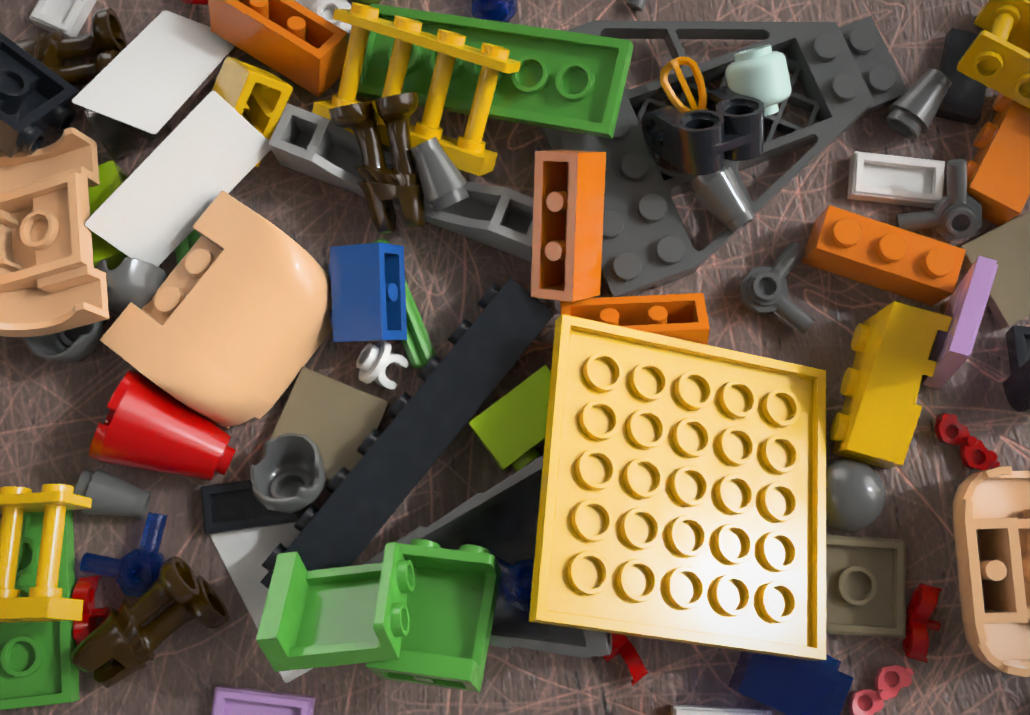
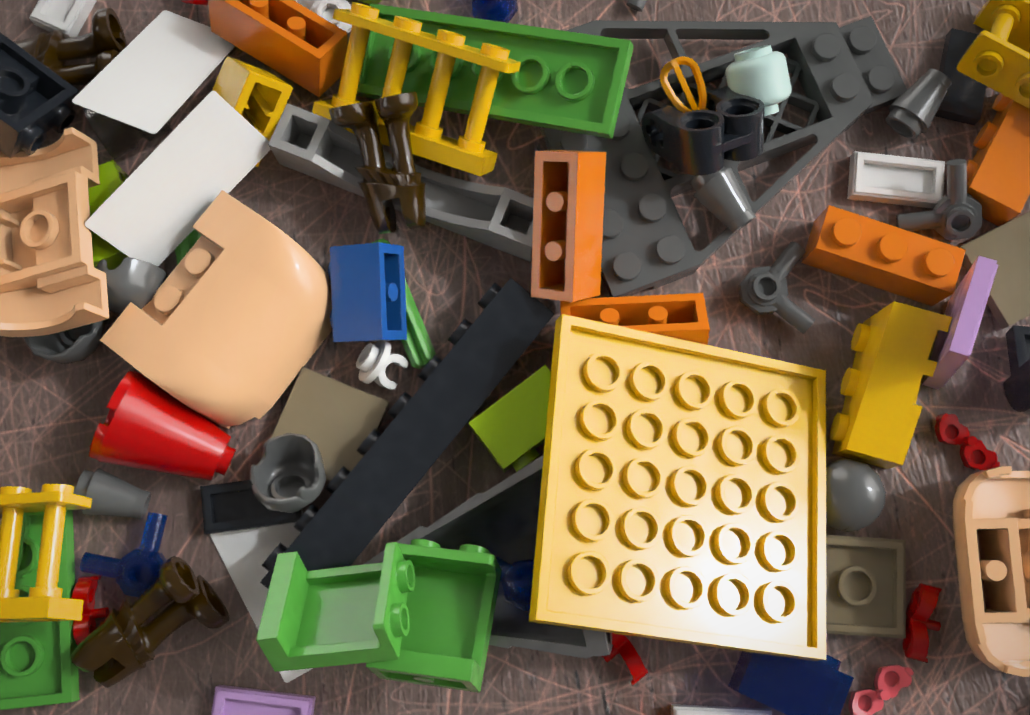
dark grey cone [410,137,469,212] -> none

